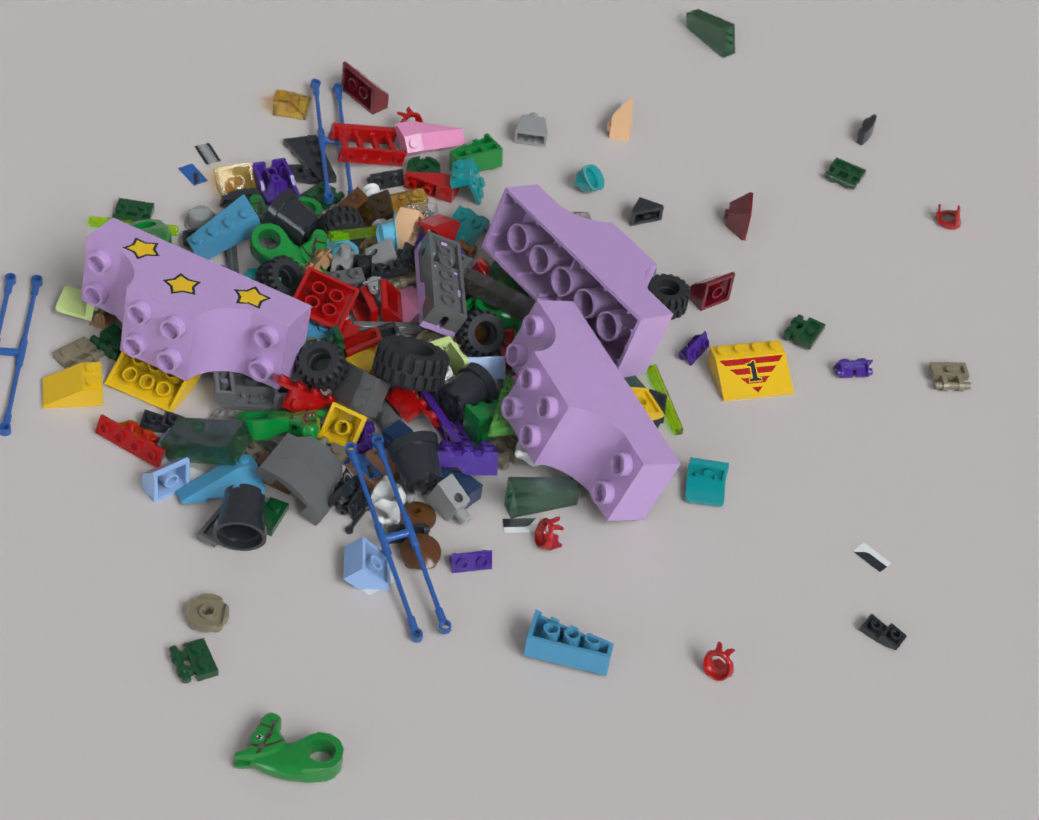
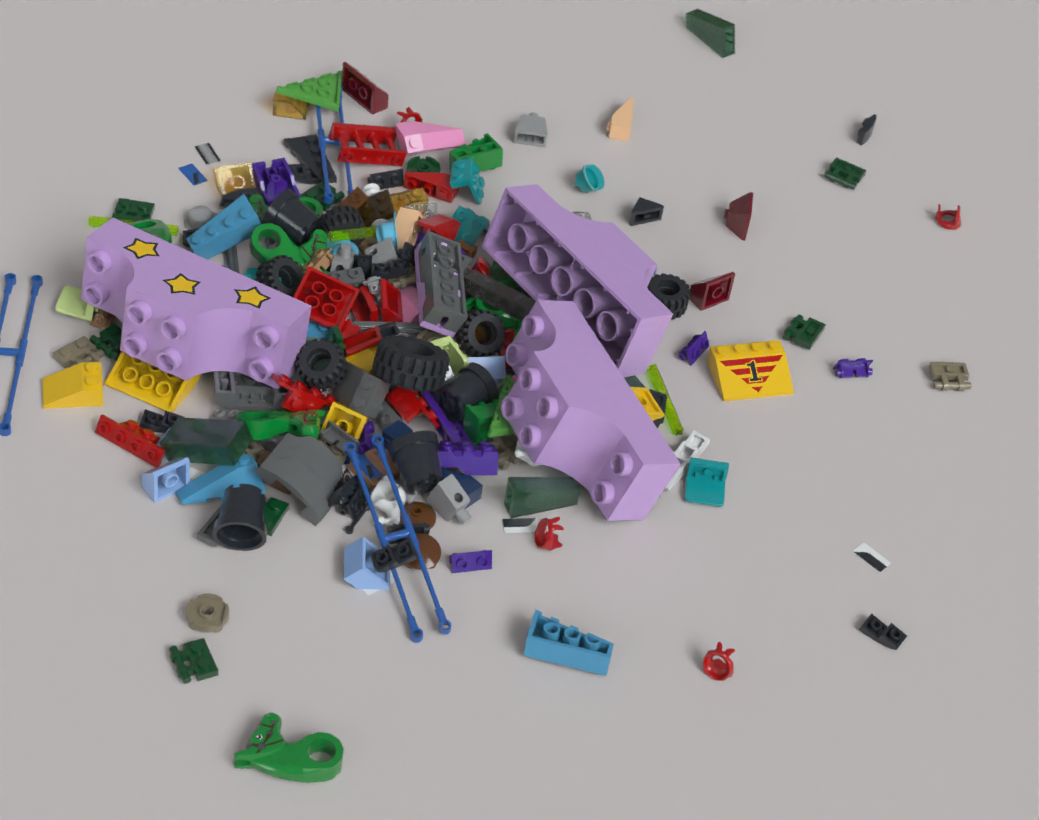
none -> bright green tile [275,70,342,112]
none -> flat silver hinge [319,420,360,456]
none -> black slope [370,538,420,573]
none -> white slope [665,430,710,491]

